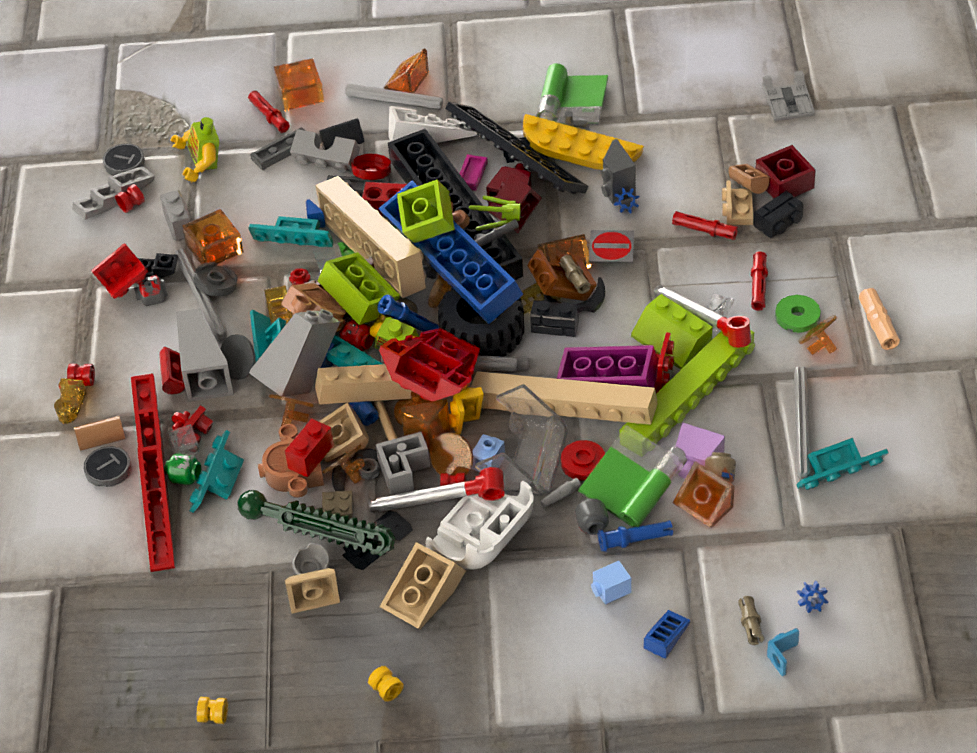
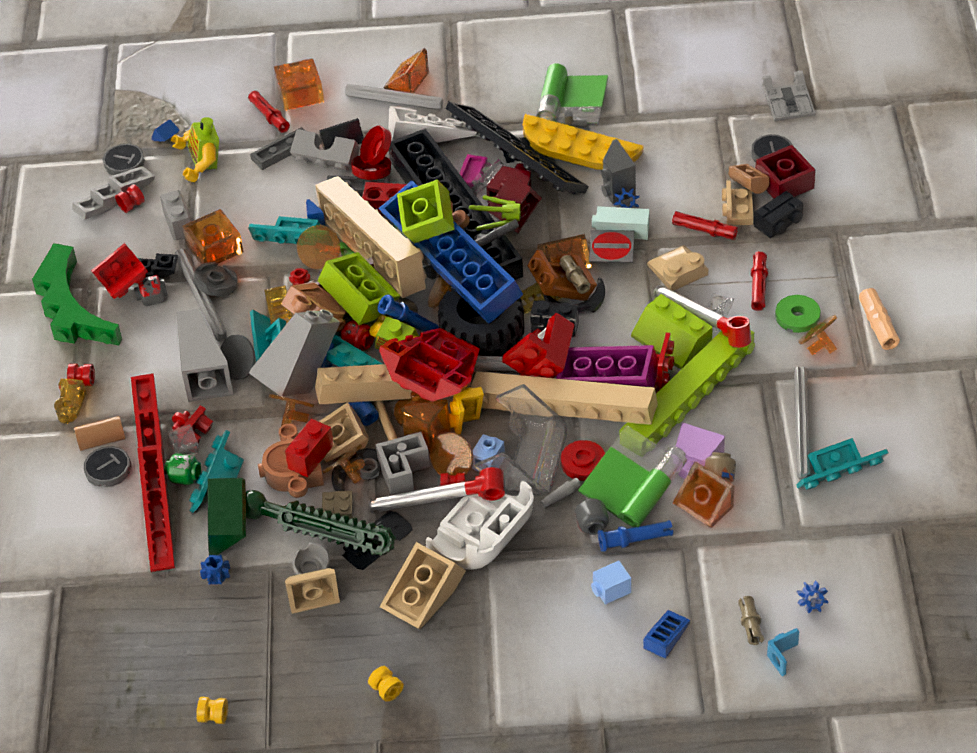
red brick [159,347,185,395] -> none
none -> green arch [32,243,122,346]
none -> blue slope [151,119,179,141]
none -> blue gear [200,555,231,585]
none -> dark green slope [208,478,246,555]
none -> clear orange shield [297,225,341,269]
none -> red piece [360,125,391,166]
none -> clear plate [471,159,504,195]
none -> red brick [502,313,575,378]
none -> light aqua brick [592,206,649,240]
none -> tan slope [647,245,708,291]
none -> black tile [751,134,792,162]

